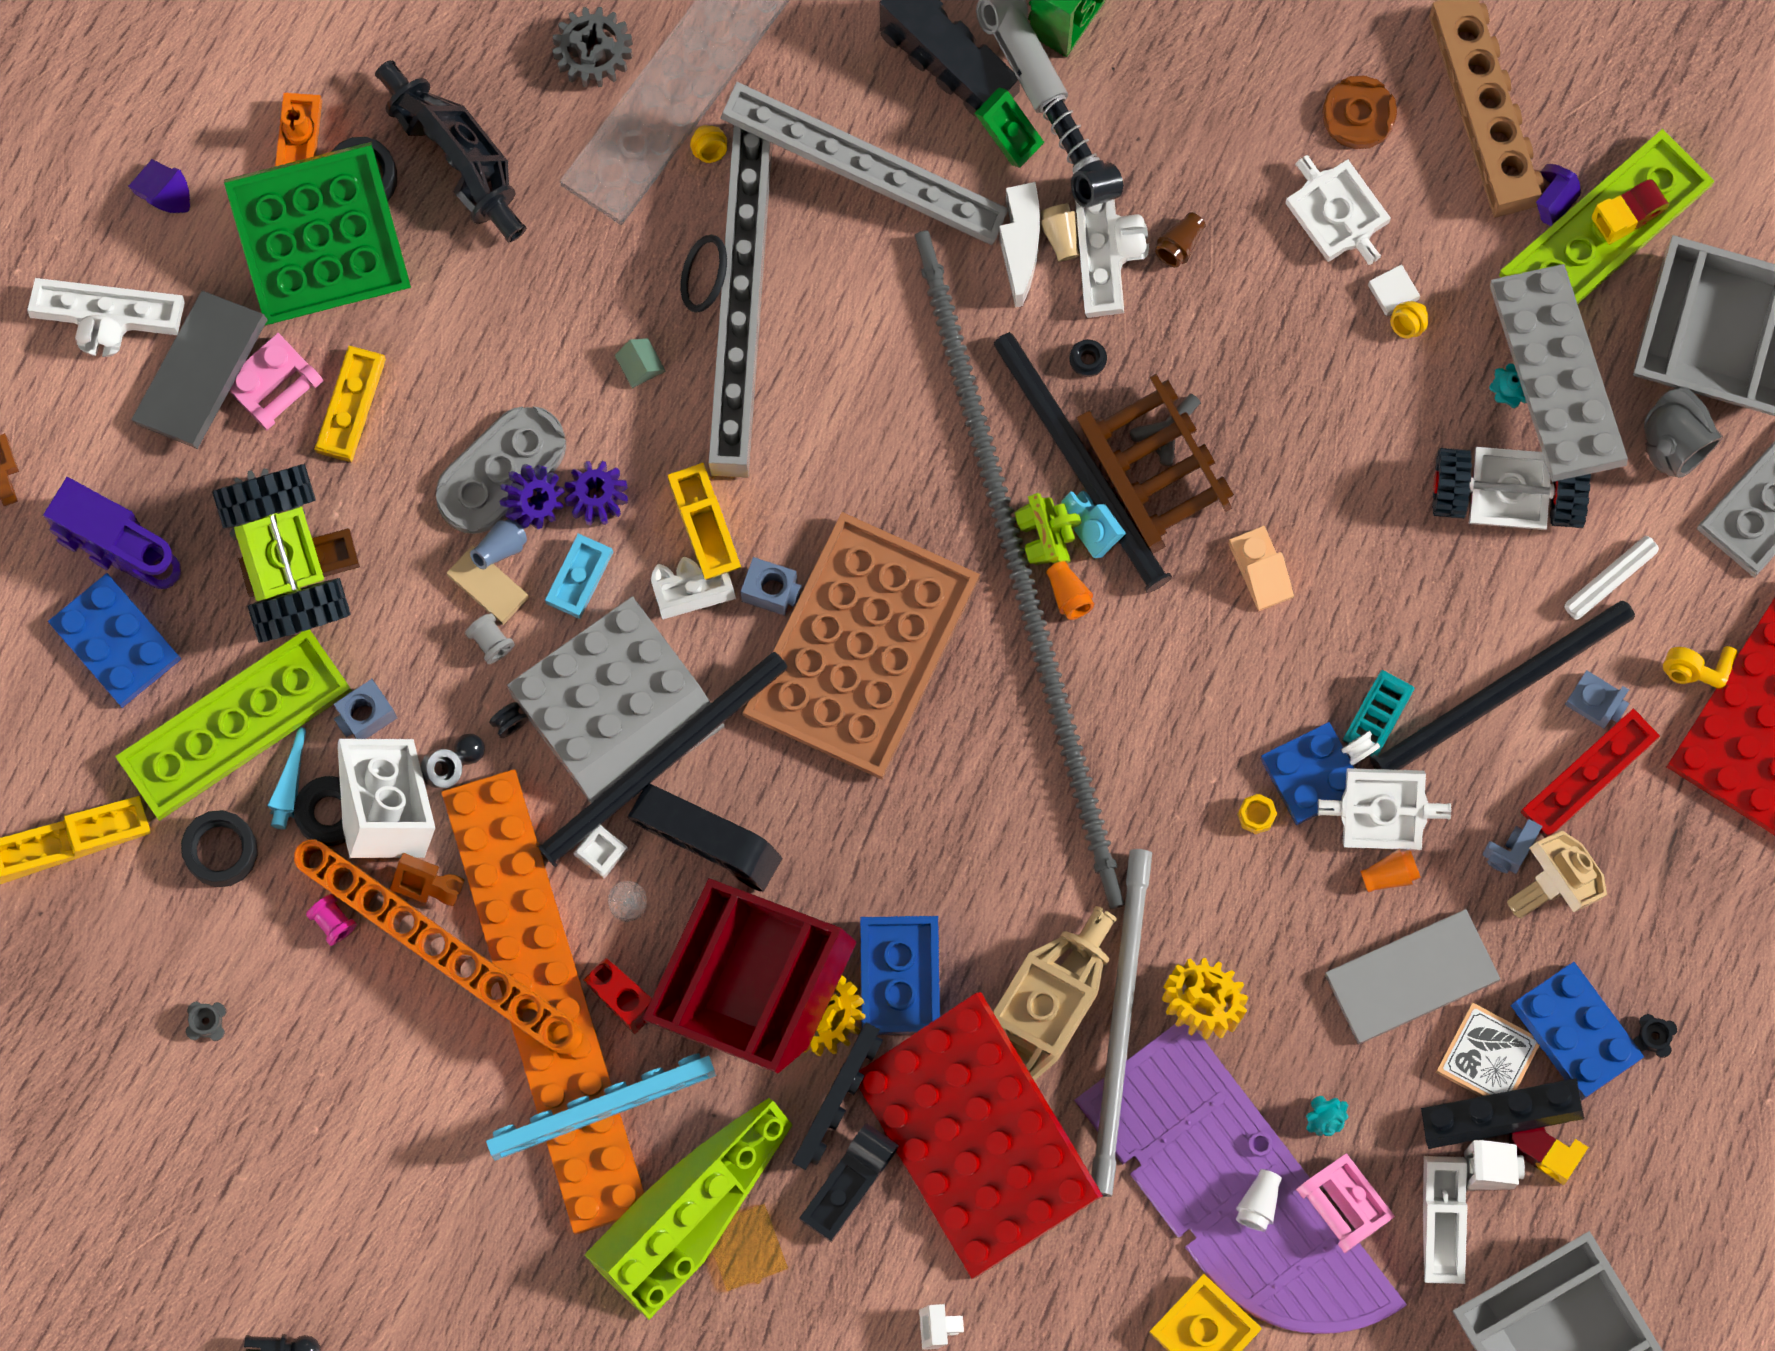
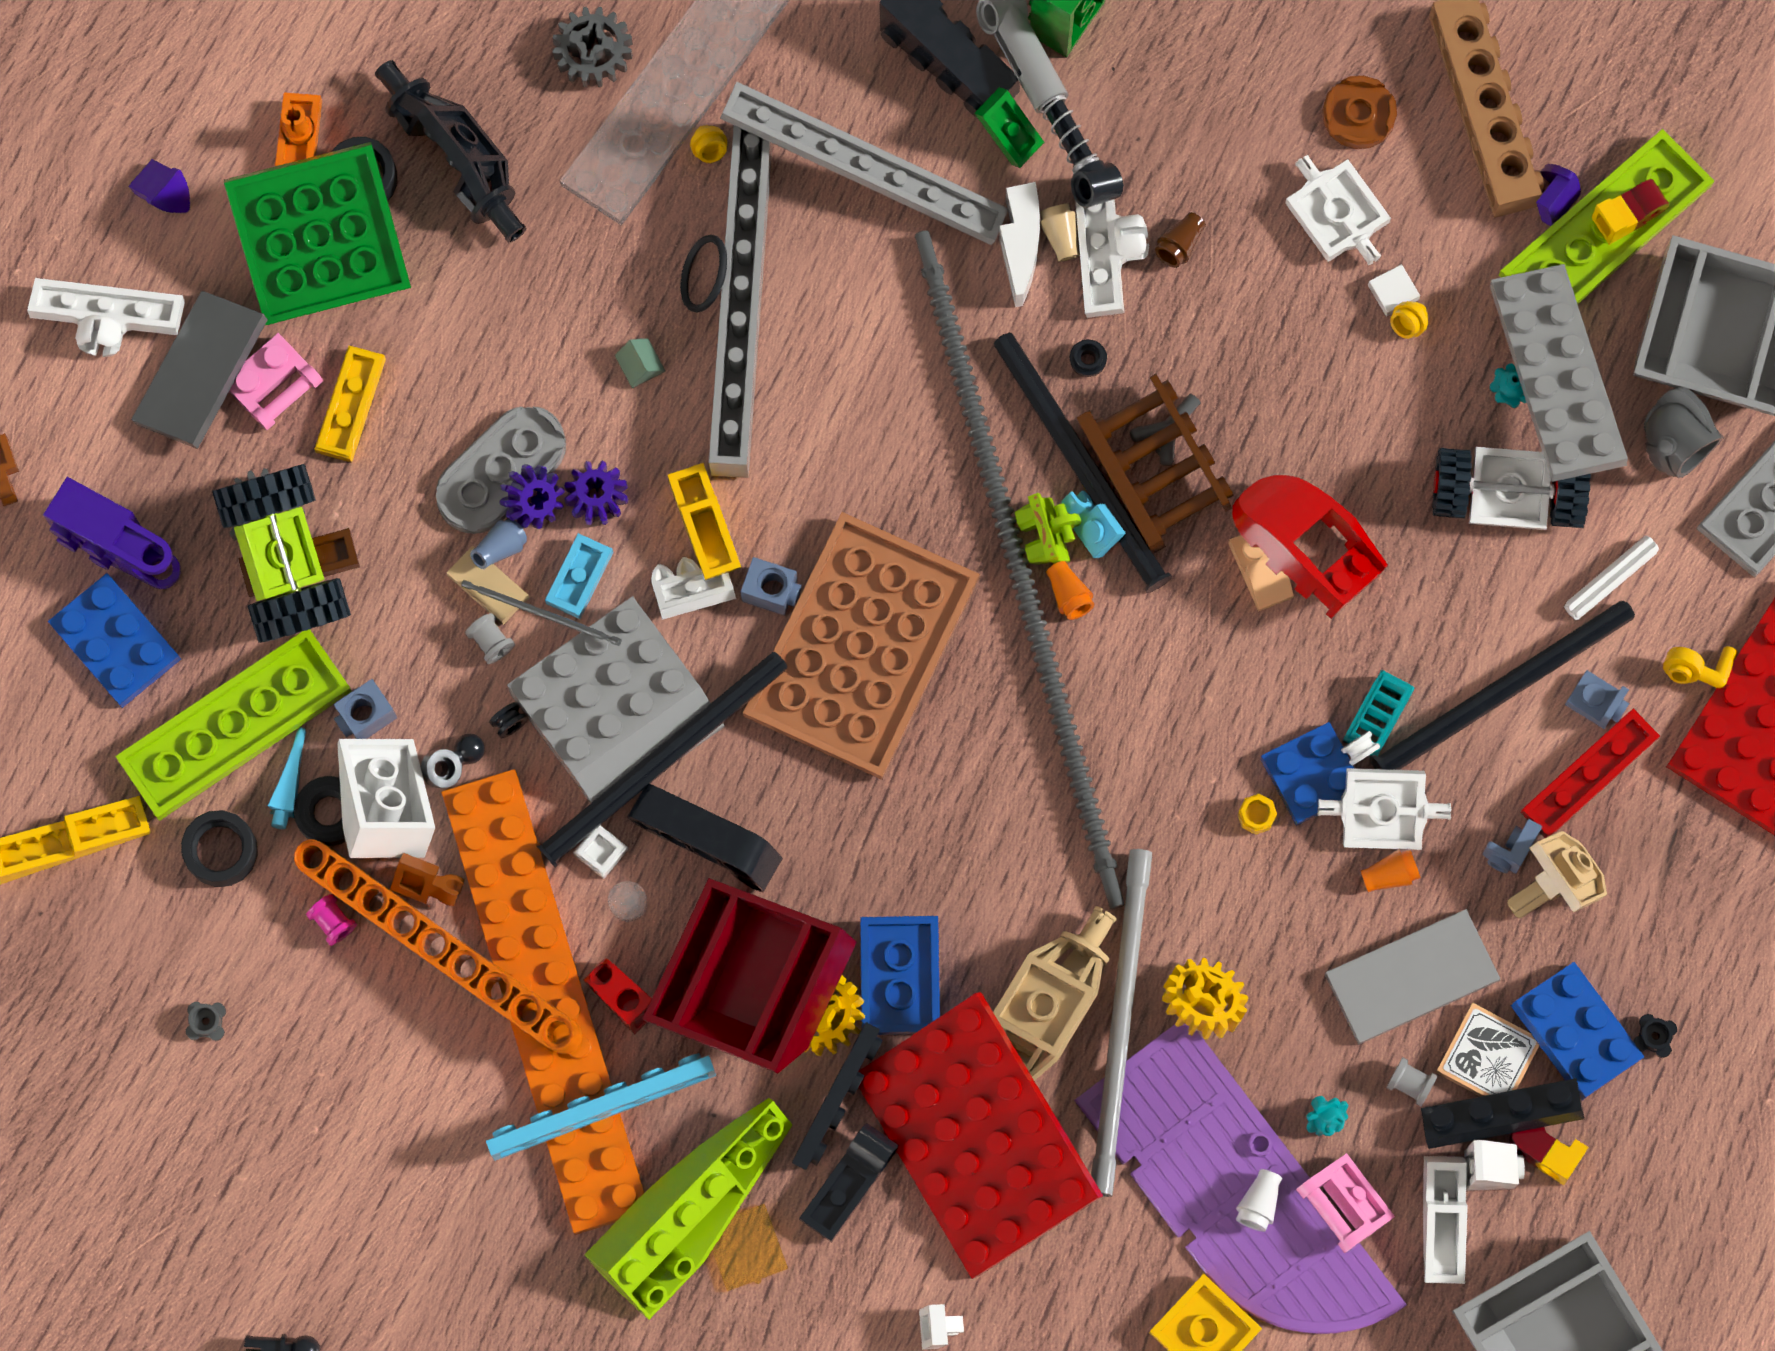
none -> dark grey piece [461,580,622,646]
none -> red slope [1232,475,1388,619]
none -> light grey bush [1386,1057,1437,1107]

